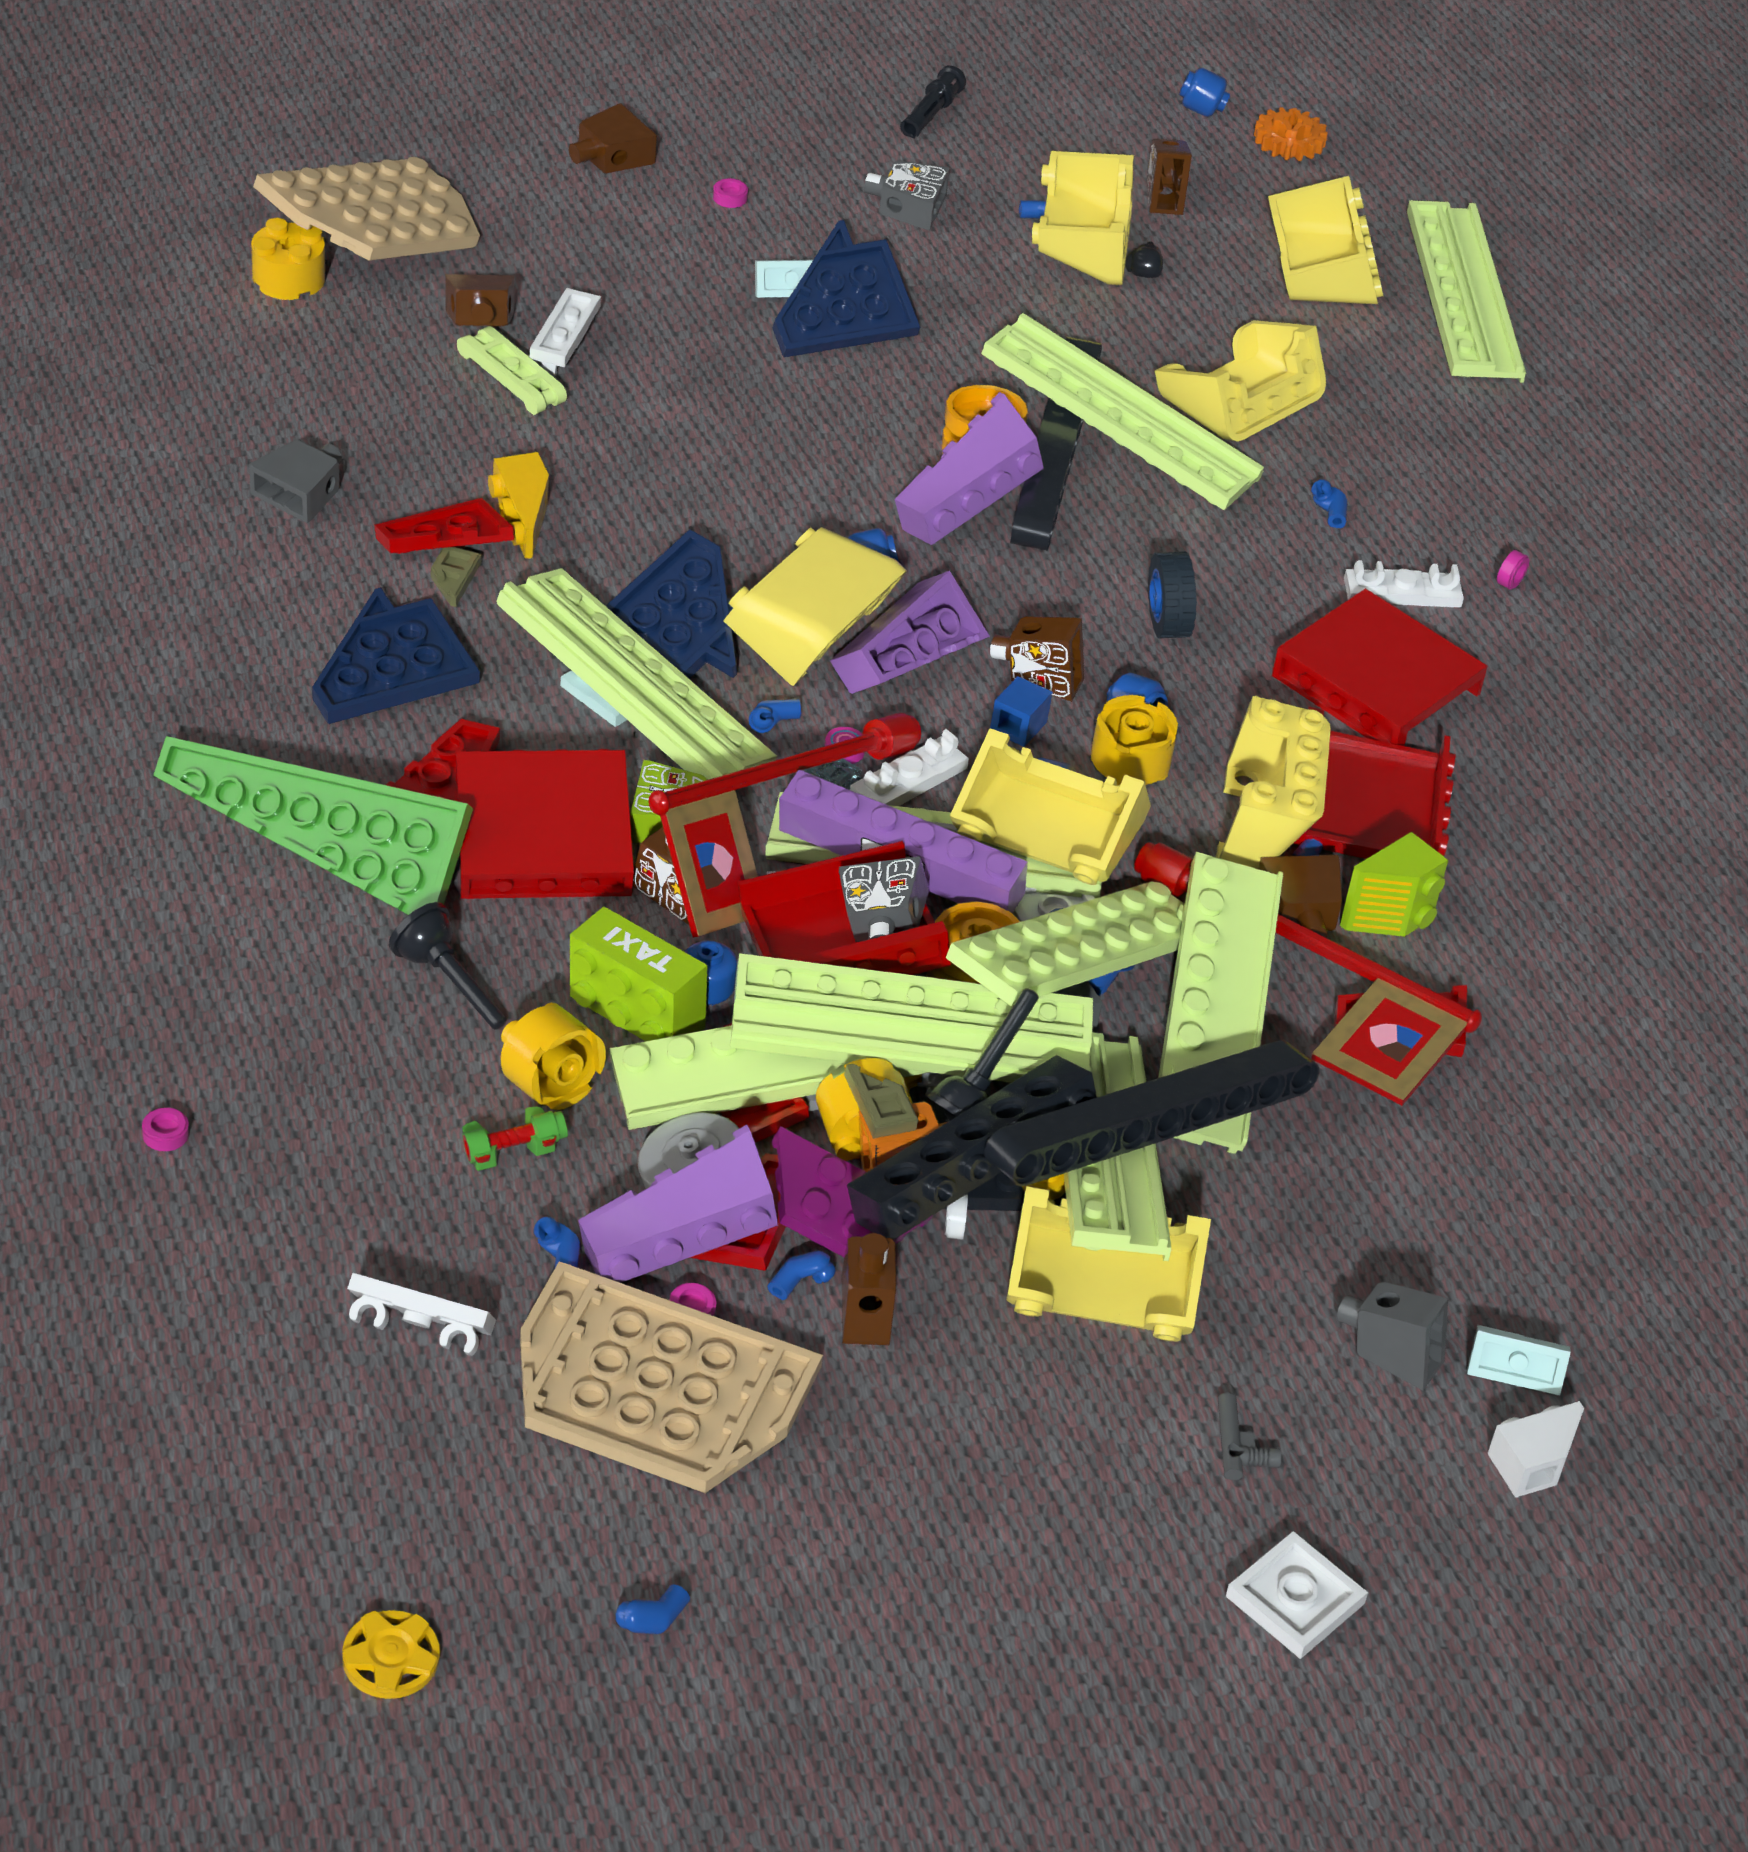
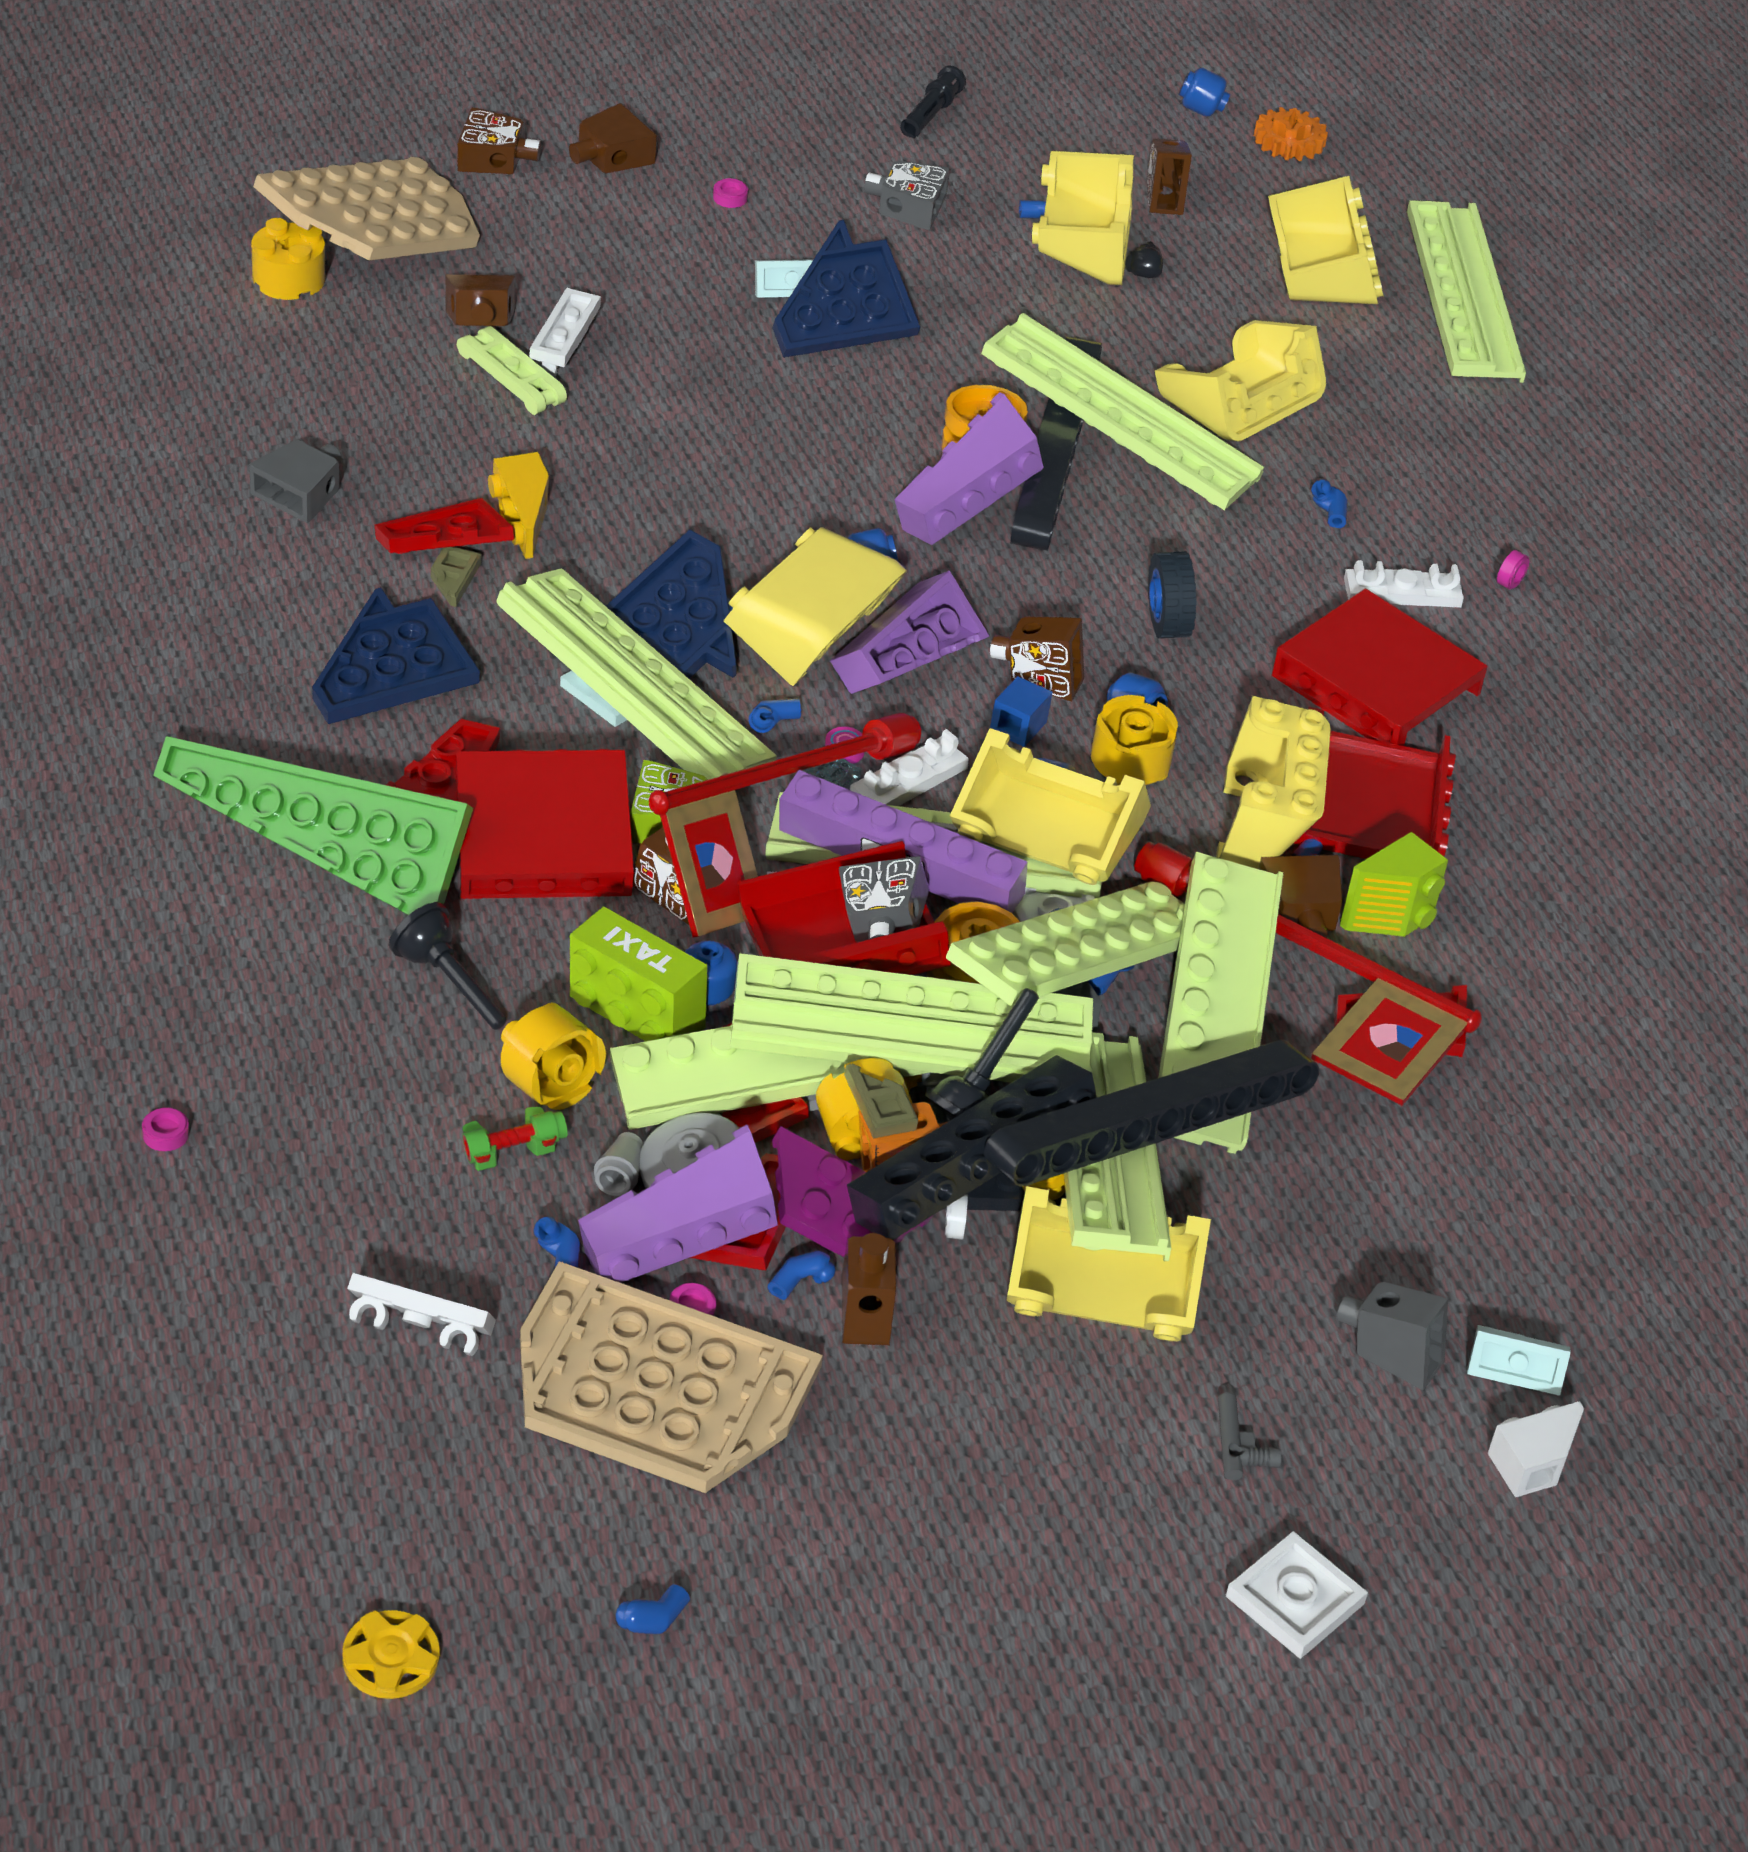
none -> reddish brown torso [457,107,541,174]
none -> light grey cone [594,1132,643,1196]

